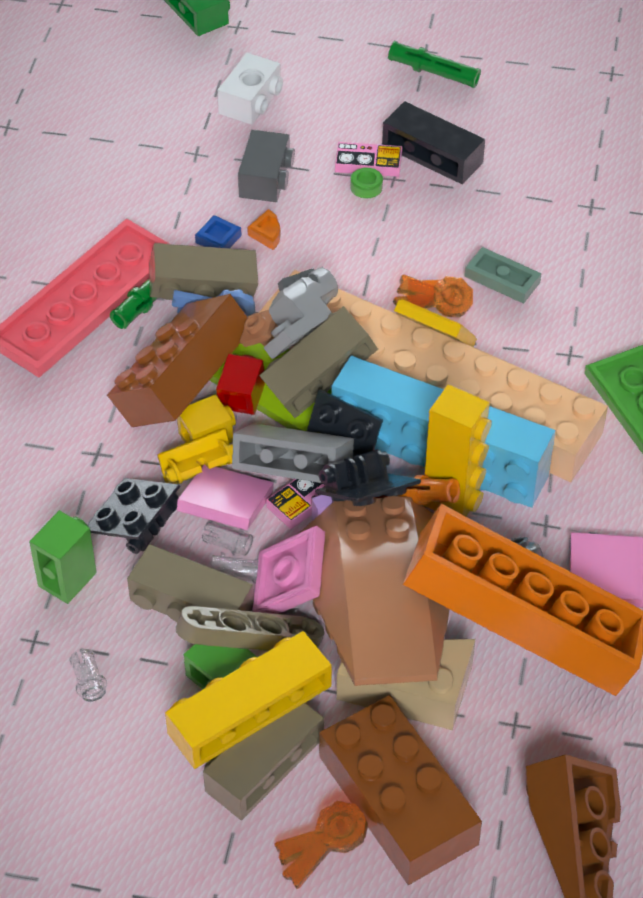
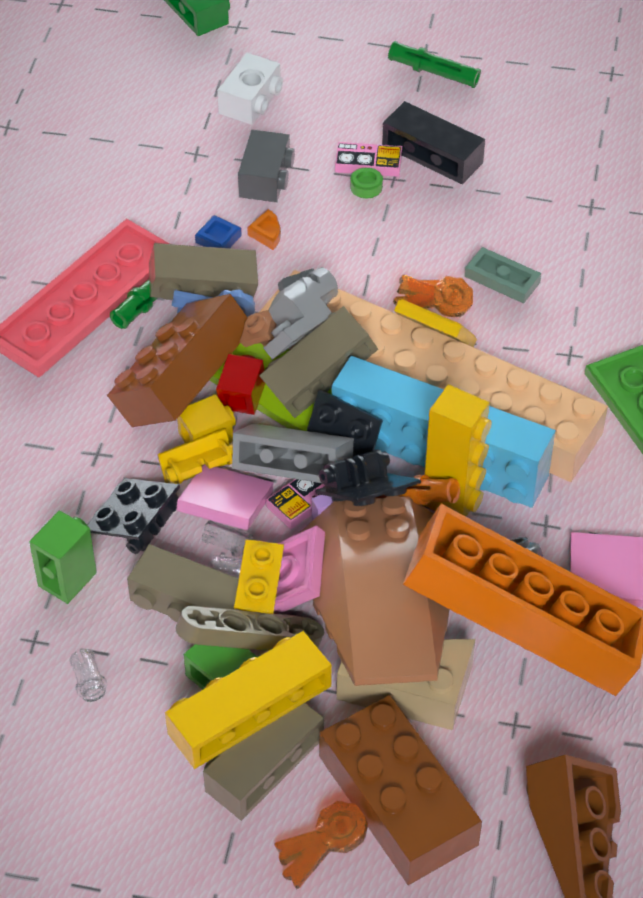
none -> yellow hinge [234,539,284,614]

